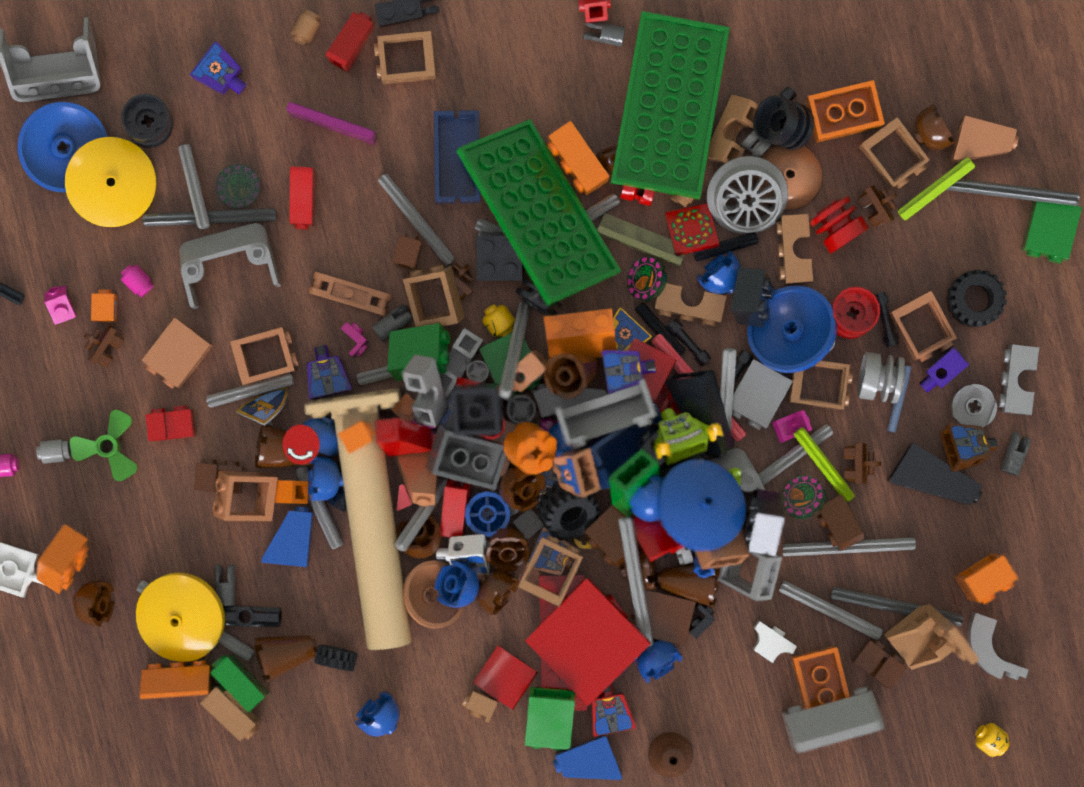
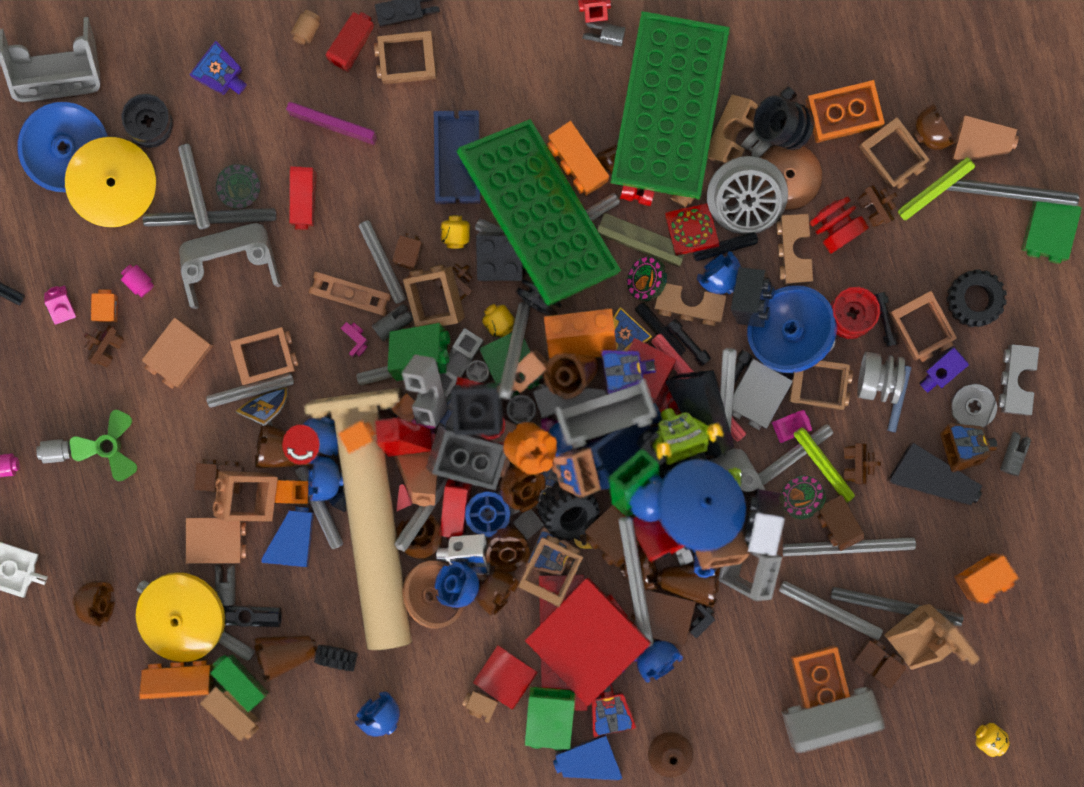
orange brick [37,524,89,594] -> none
red brick [145,405,196,442] -> none
torso [307,345,353,400] -> none
light grey axle [378,174,455,266] -> none
white brick [752,620,797,663] -> none
light grey arch [967,612,1028,680] -> none
none -> nougat brick [186,518,247,563]
none -> light grey axle [359,220,406,304]
none -> yellow head [441,215,470,249]

